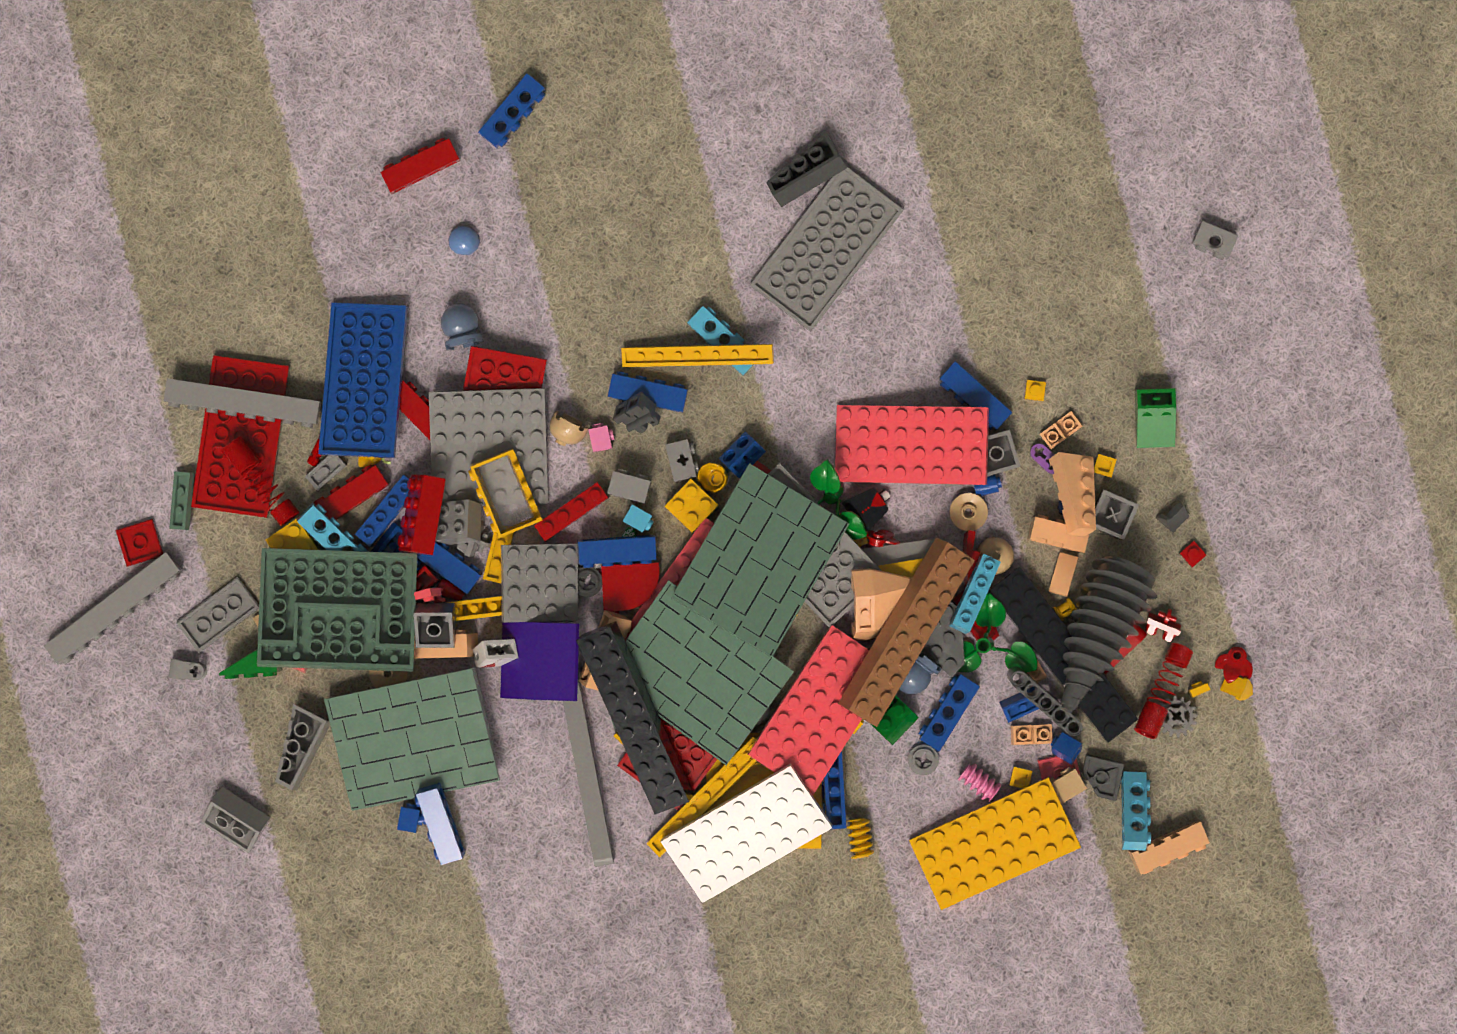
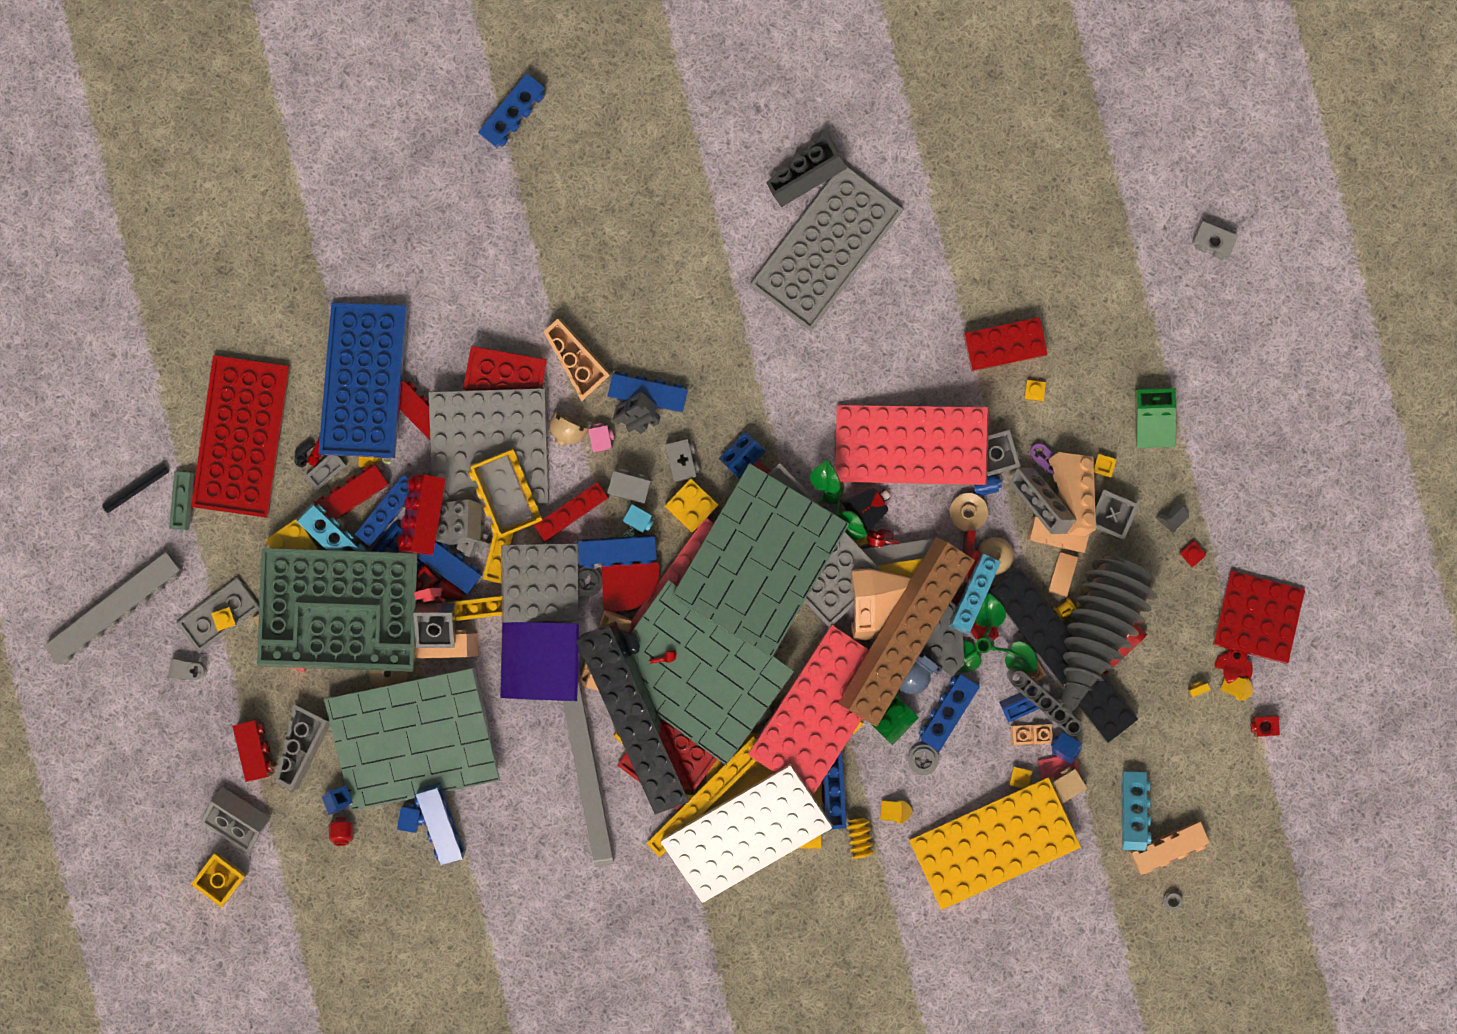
red tile [115,519,164,567] -> none
light grey brick [164,378,322,428] -> none
green slope [219,650,282,679] -> none
red piece [222,436,299,526] -> none
red brick [380,138,460,194] -> none
sand blue tile [441,304,484,351] -> none
medium blue hair [448,226,480,255] -> none
white torso [473,639,518,668] -> none
yellow plate [621,344,774,367] -> none
medium azure brick [687,306,754,376] -> none
yellow hair [697,462,728,492] -> none
blue brick [939,362,1012,430] -> none
bright pink piece [958,764,1001,802] -> none
light nougat slope [1040,411,1083,449] -> none
dark grey plate [1083,754,1125,801] -> none
red piece [1134,643,1193,739] -> none
hips [1146,608,1181,643] -> none
light grey gear [1160,696,1198,738] -> none
none -> black axle [102,464,169,513]
none -> yellow brick [191,852,247,908]
none -> yellow plate [211,607,237,631]
none -> red brick [232,719,275,782]
none -> black arm [294,439,314,468]
none -> blue brick [322,786,353,815]
none -> red head [329,817,354,846]
none -> light nougat wedge [544,318,612,401]
none -> black arm [620,629,640,654]
none -> red hand [649,651,676,664]
none -> yellow tile [880,800,913,824]
none -> red brick [963,317,1048,372]
none -> light grey brick [1009,468,1077,534]
none -> light grey plate [1163,891,1183,910]
none -> red plate [1213,571,1305,664]
none -> red brick [1250,715,1280,737]

